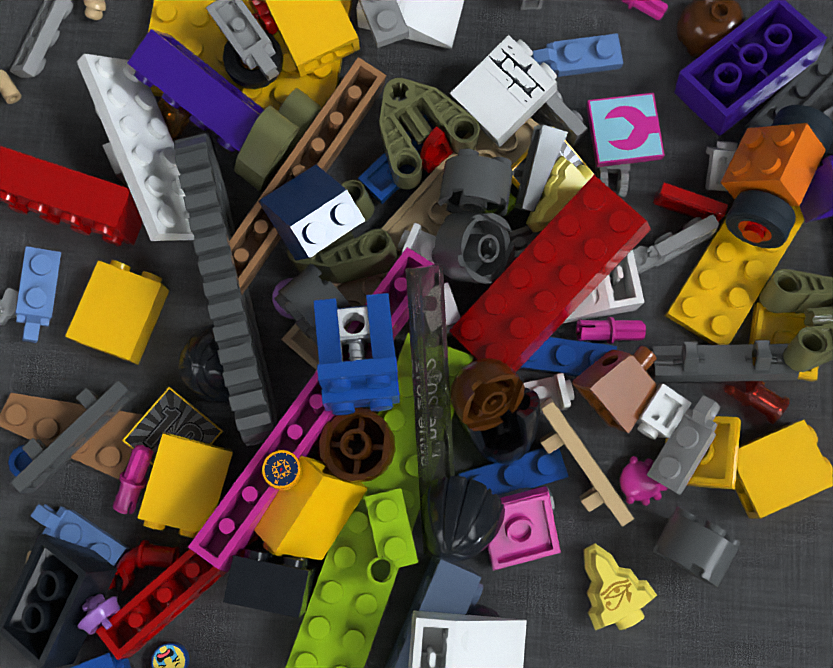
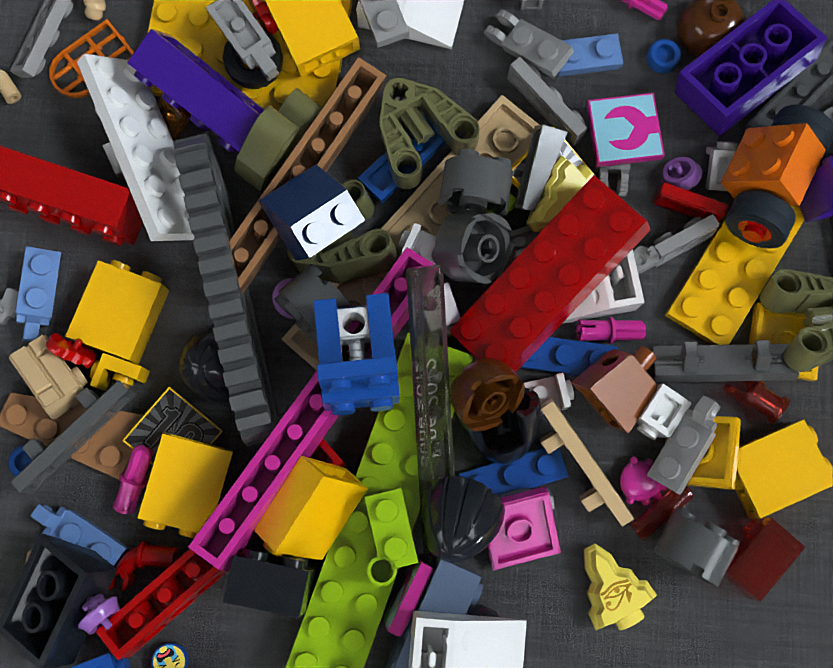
tile [262,450,302,490] -> none
reddish brown cylinder [319,407,396,483] -> none
red tile [420,126,453,174] -> none
white brick [450,35,557,148] -> none
none -> tan brick [9,335,88,420]
none -> red piece [45,333,97,368]
none -> orange window [49,19,134,98]
none -> yellow bracket [90,353,150,391]
none -> dark pink tile [381,557,434,637]
none -> light grey hinge [484,10,574,78]
none -> clear red axle [630,486,694,541]
none -> blue tile [646,39,681,74]
none -> medium lavender hat [661,157,702,191]
none -> clear red brick [724,518,805,602]

